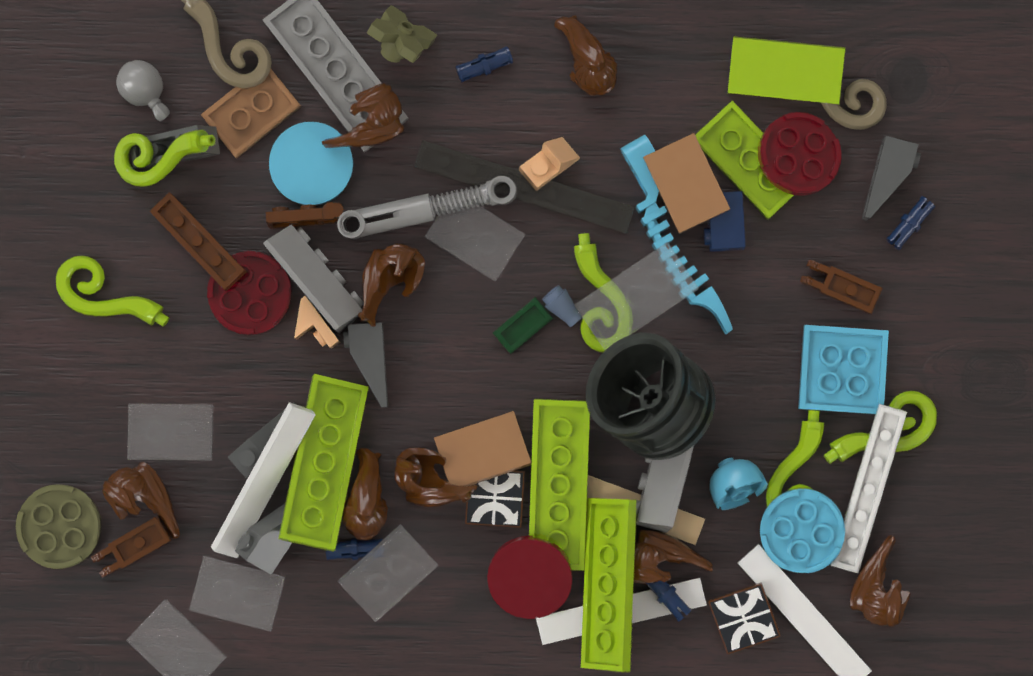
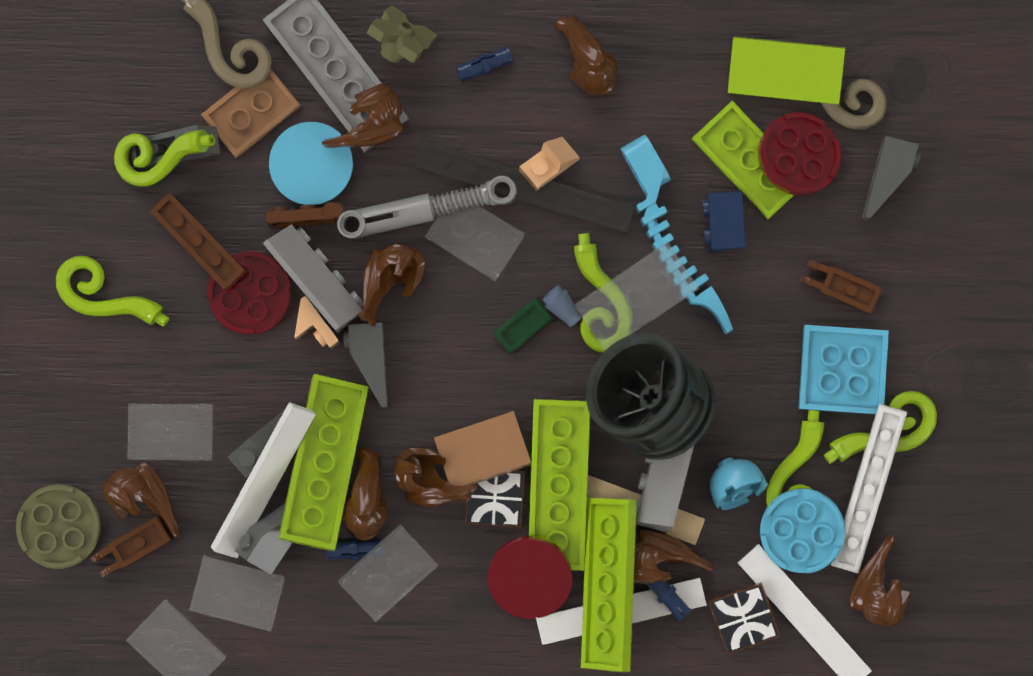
light grey hair [116,60,170,121] -> none
medium nougat tile [643,133,730,234] -> none
dark blue pin [886,196,936,250] -> none

